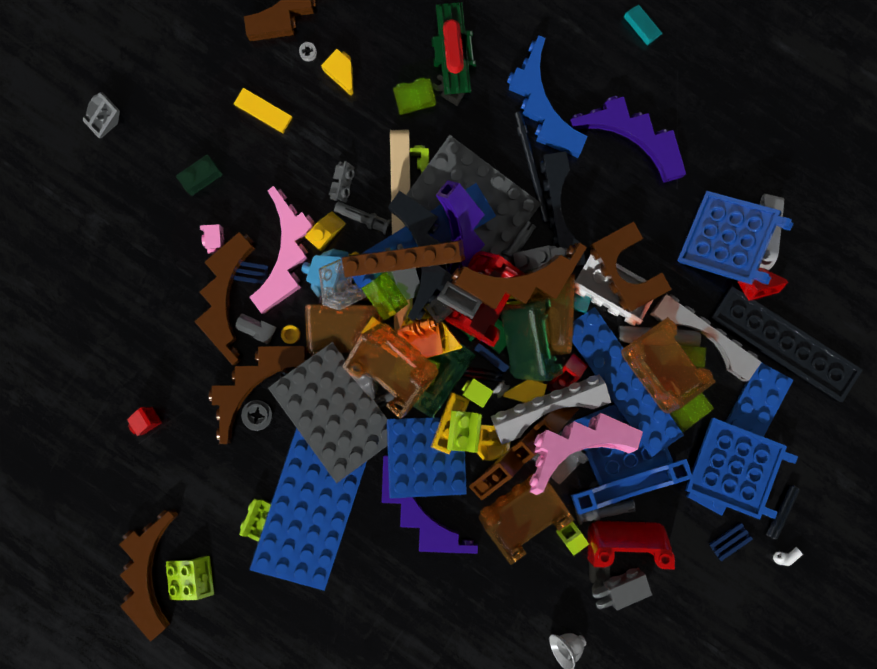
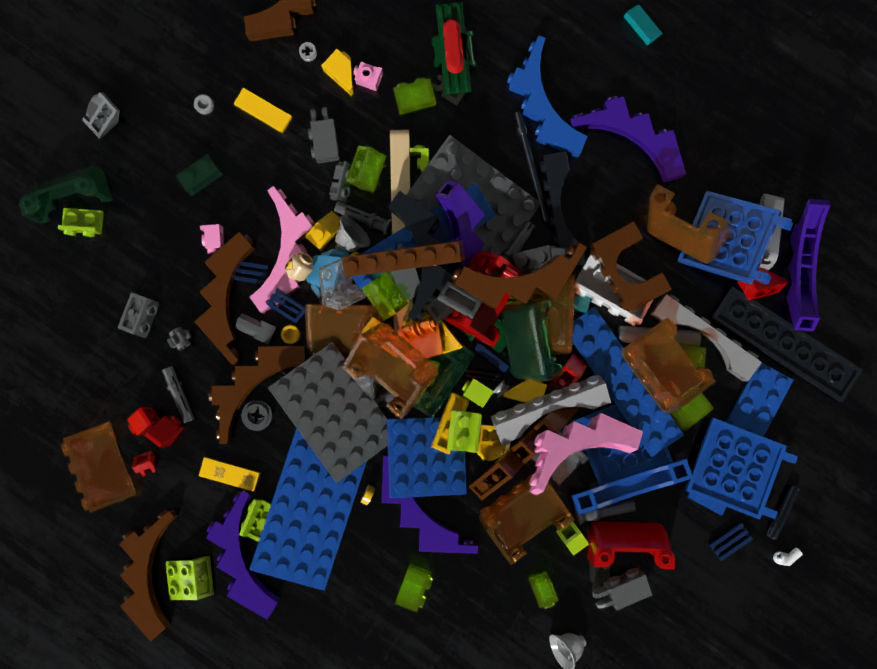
none -> clear green windscreen [19,166,113,224]
none -> lime bracket [58,208,104,237]
none -> clear orange windscreen [60,422,137,513]
none -> dark grey bracket [118,292,160,338]
none -> red tile [132,450,156,476]
none -> red slope [144,415,184,447]
none -> dark grey pin [161,366,195,423]
none -> dark grey gear [167,327,193,351]
none -> light grey tile [194,94,214,115]
none -> yellow tile [199,457,260,492]
none -> dark purple arch [206,489,280,619]
none -> dark blue tile [266,287,308,323]
none -> tan head [285,252,314,281]
none -> dark grey hinge [308,107,340,164]
none -> light grey hat [335,215,371,252]
none -> clear neon green brick [346,146,386,192]
none -> bright pink brick [352,62,383,91]
none -> yellow tile [360,485,375,505]
none -> clear neon green brick [395,564,433,612]
none -> clear neon green brick [528,571,558,609]
none -> clear orange windscreen [647,184,731,263]
none -> dark purple arch [787,199,830,331]

